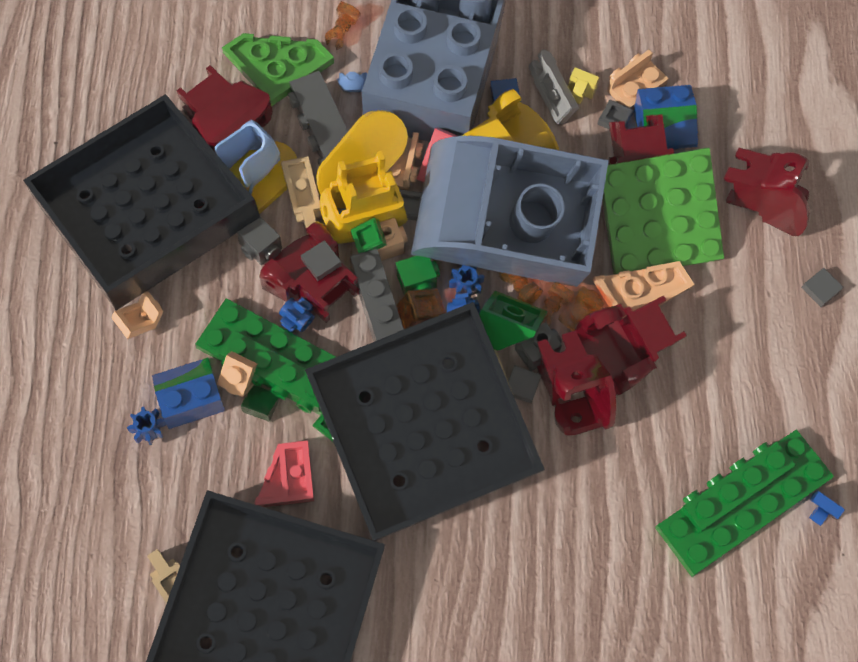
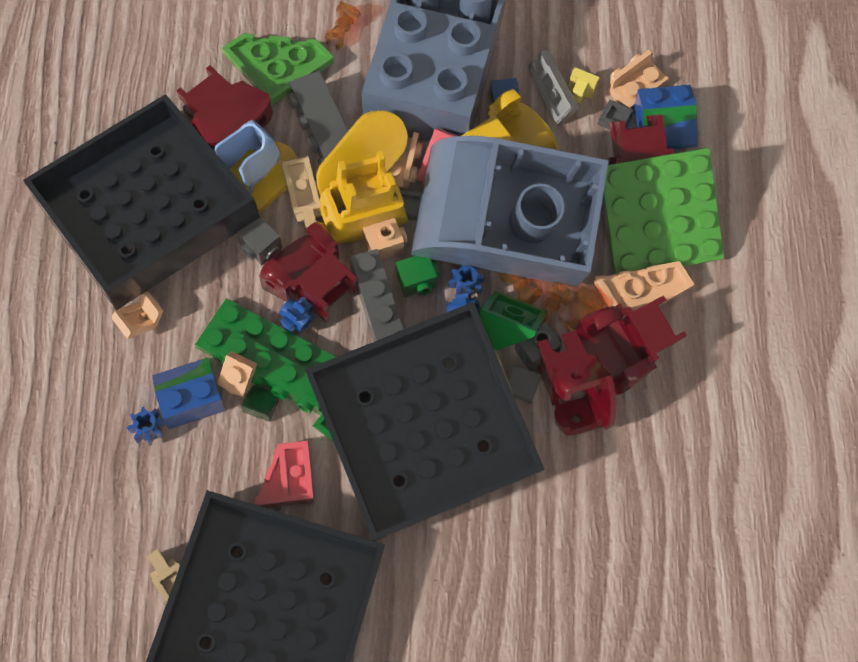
dark grey tile [300,240,342,281] -> none
medium blue plate [337,72,367,92] -> none
green tile [351,218,387,254] -> none
clear orange bracket [397,289,446,329] -> none
green plate [655,429,834,577] -> none
dark red piece [724,148,810,236] -> none
dark grey tile [801,268,844,307] -> none
blue tile [809,491,845,526] -> none

